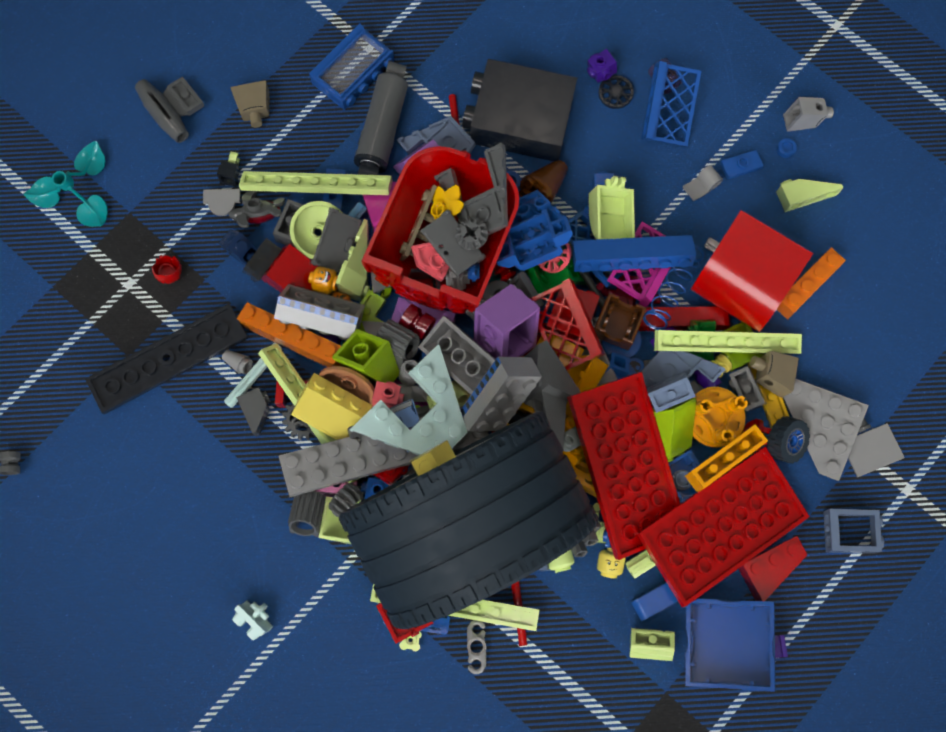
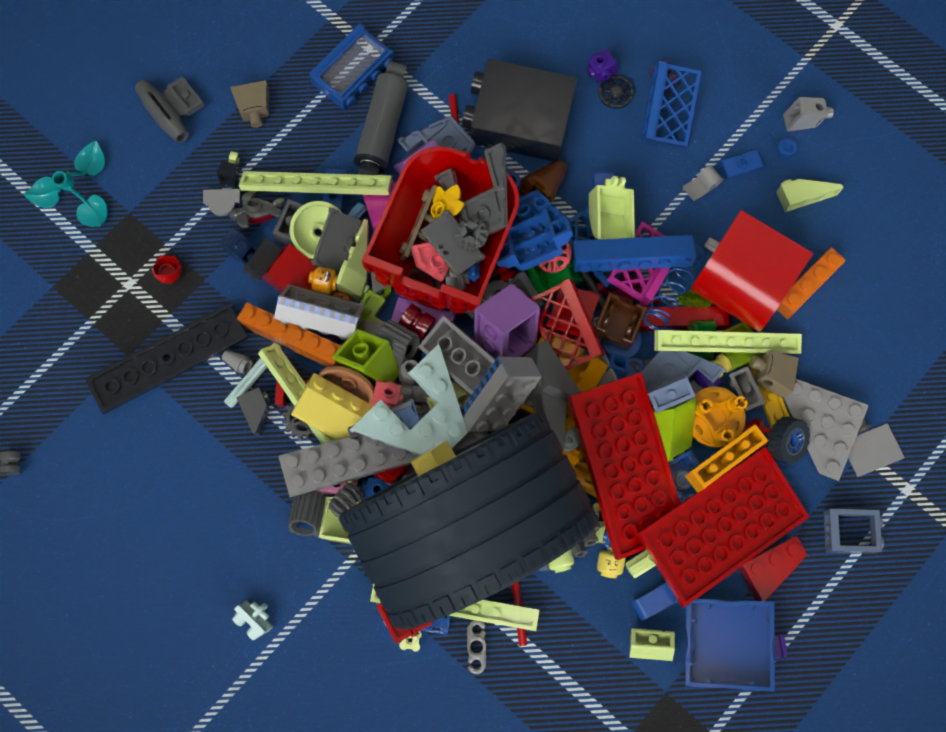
none -> clear neon green gear [678,291,713,308]

